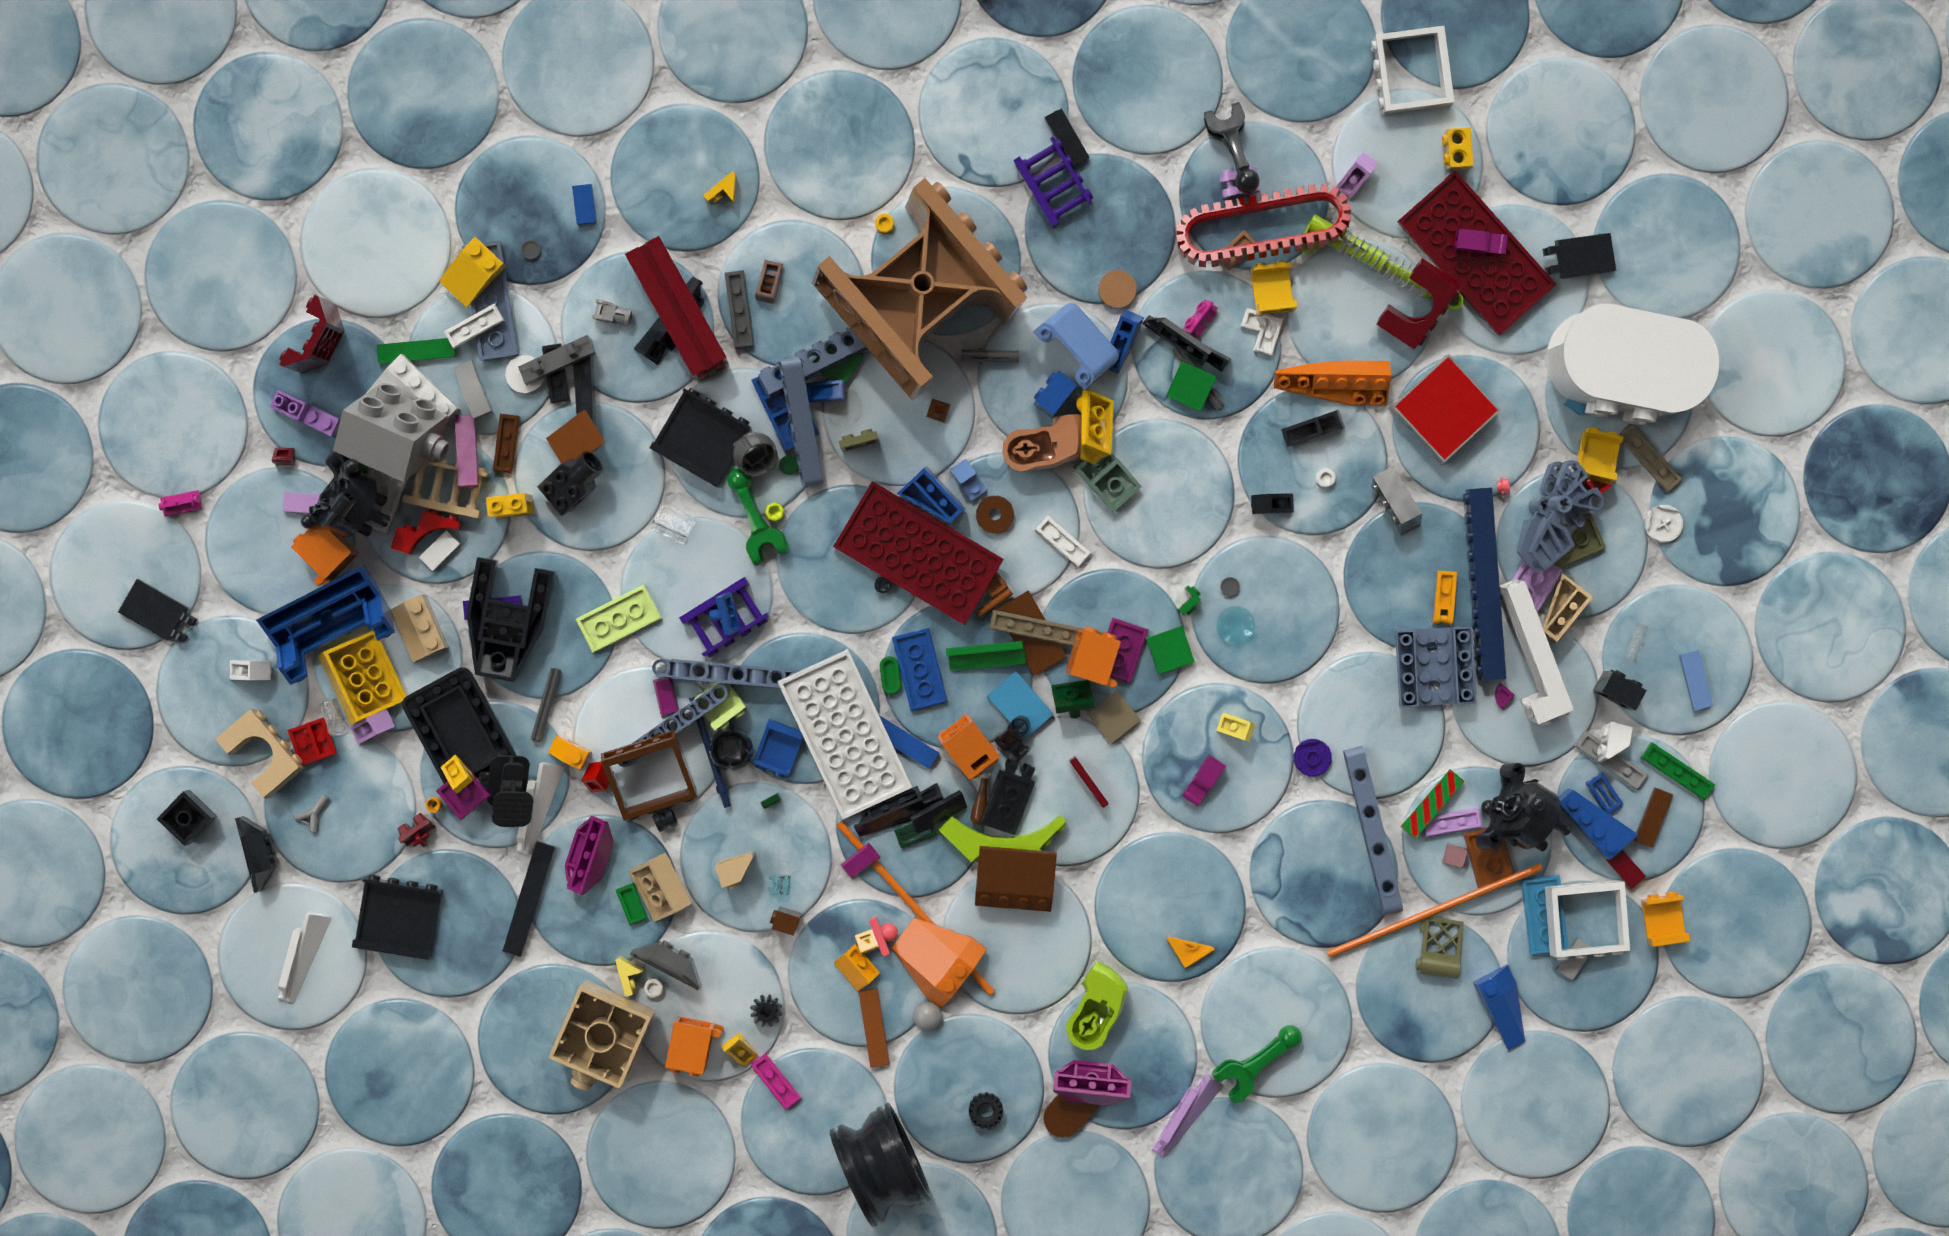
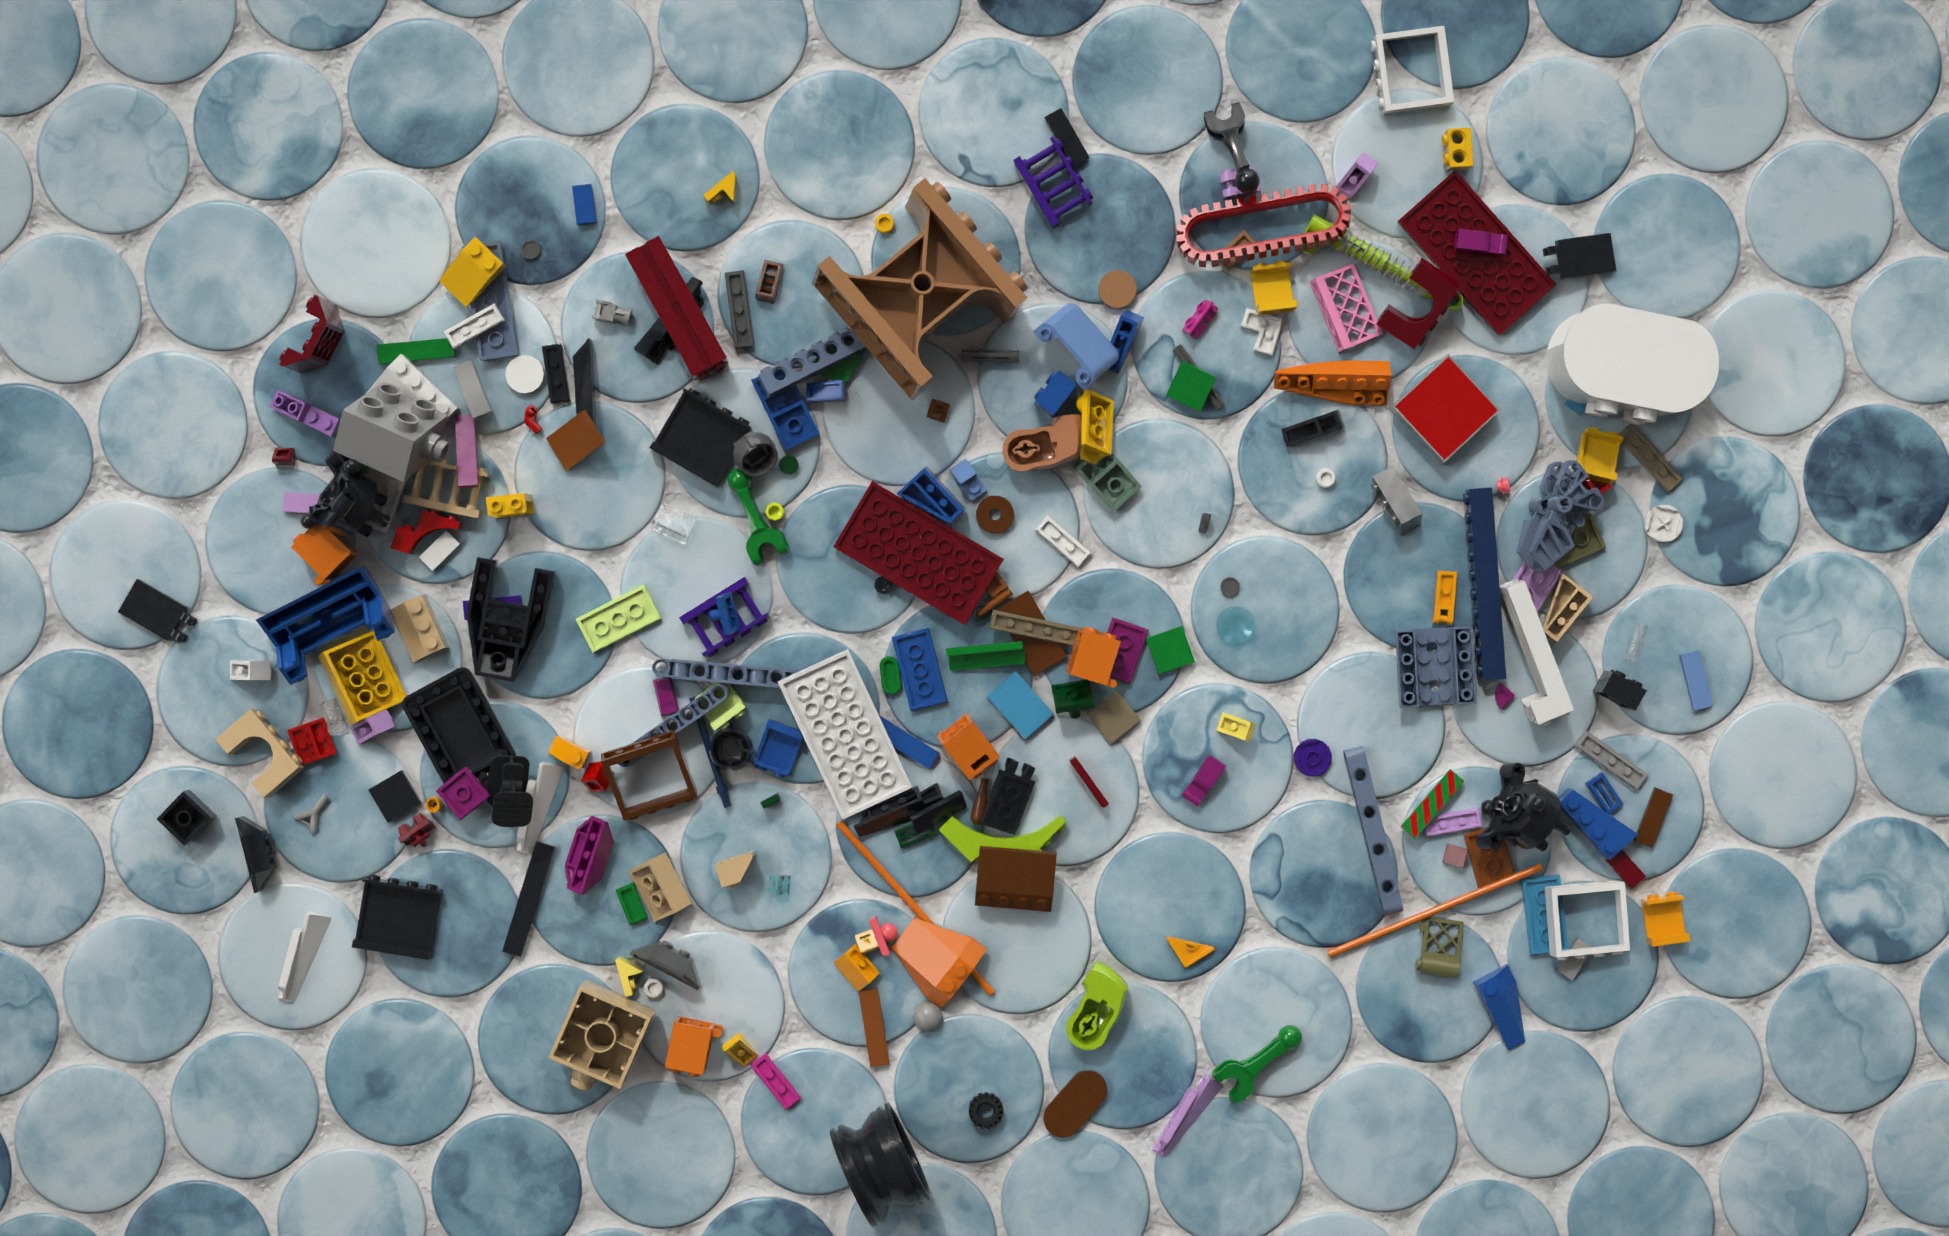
dark pink hinge [158,490,202,517] -> none
yellow slope [441,755,474,794] -> none
reddish brown tile [493,413,520,473] -> none
dark grey hinge [518,335,596,385] -> none
dark grey axle [531,668,561,742] -> none
black brick [537,451,604,516] -> none
black wheel [653,808,678,832] -> none
black gear [750,994,783,1027] -> none
reddish brown brick [770,906,801,936] -> none
sand blue beam [779,356,823,488] -> none
olive plate [839,429,879,452] -> none
magenta tile [840,843,881,879] -> none
black piece [995,715,1031,762] -> none
magenta wedge [1053,1060,1131,1106] -> none
black wedge [1142,315,1231,372] -> none
green bracket [1177,585,1201,615] -> none
black slope [1251,493,1294,514] -> none
white slope [1597,722,1632,763] -> none
green tile [1640,742,1716,800] -> none
none -> black tile [368,770,422,823]
none -> red arm [524,405,543,435]
none -> dark grey tile [1198,513,1211,533]
none -> bright pink fence [1310,263,1383,352]

